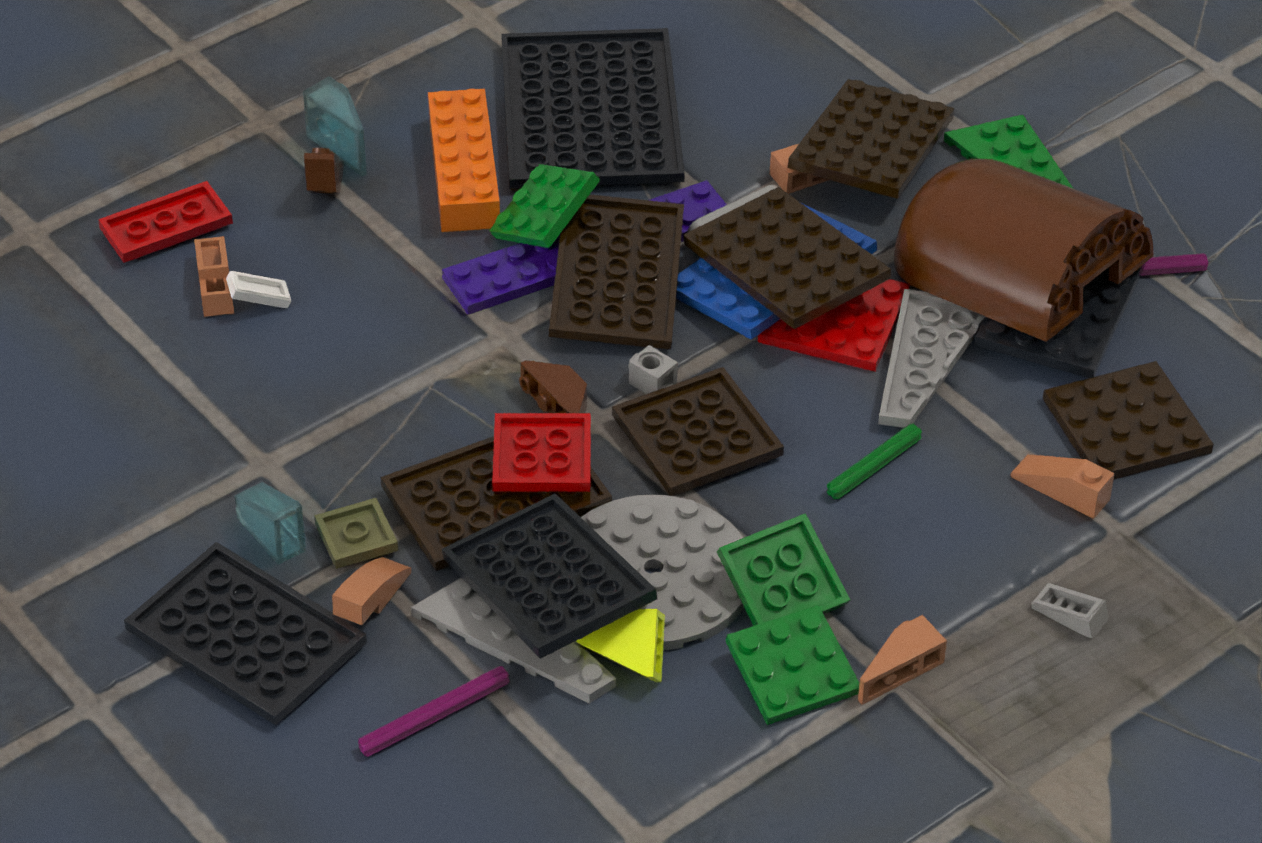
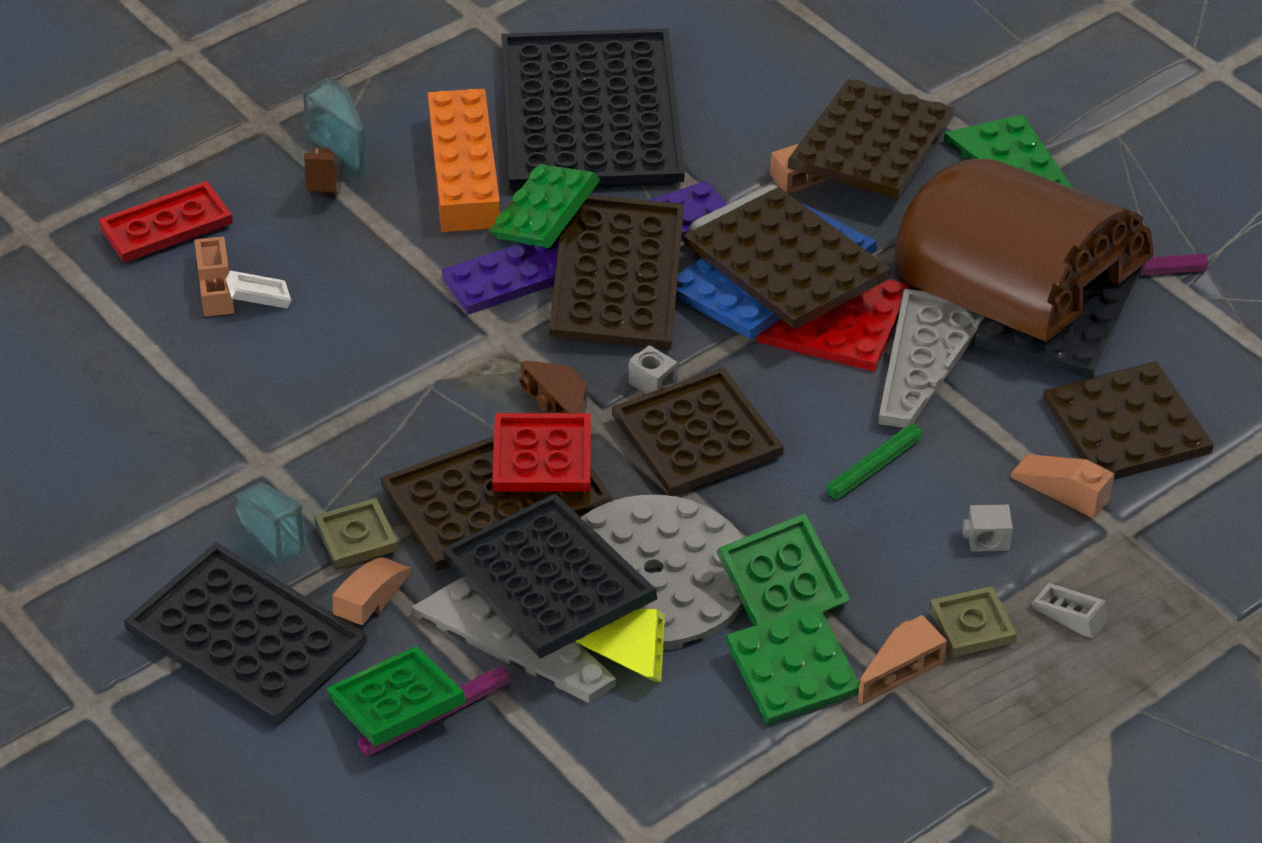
none -> green plate [327,646,466,746]
none -> olive plate [929,586,1017,657]
none -> light grey brick [962,504,1013,552]

